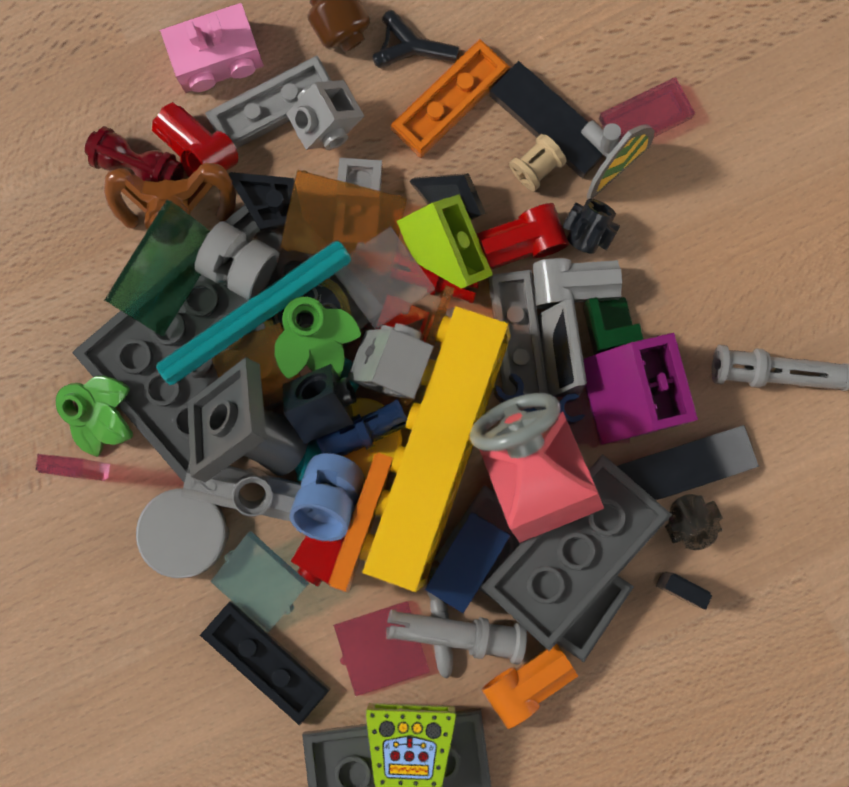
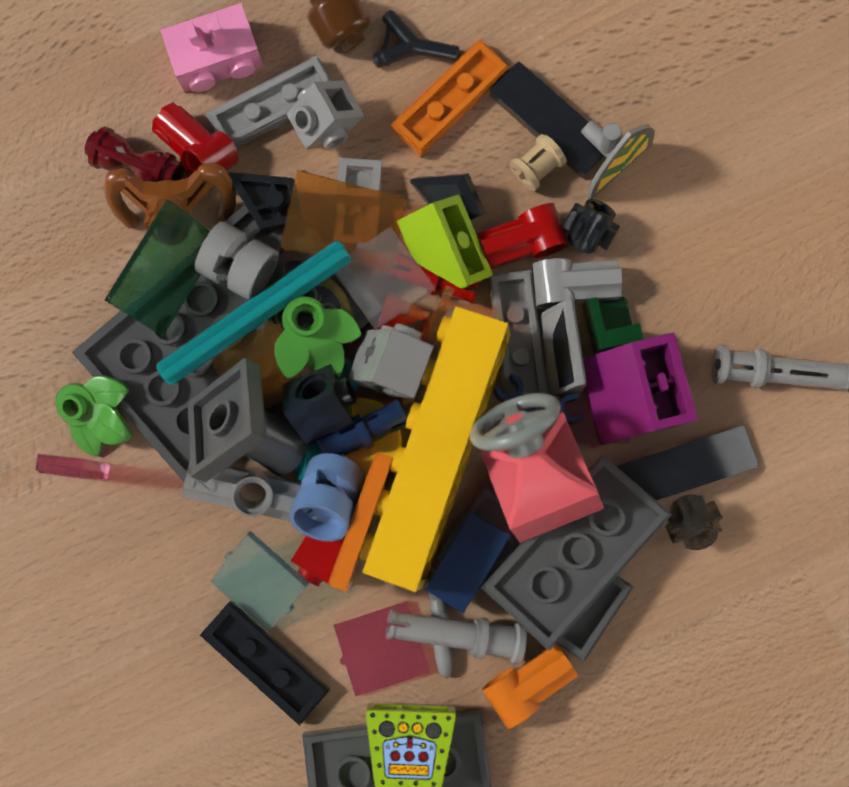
light grey tile [136,488,229,578] -> none
clear pink tile [598,77,695,142] -> none
black tile [656,572,713,610] -> none

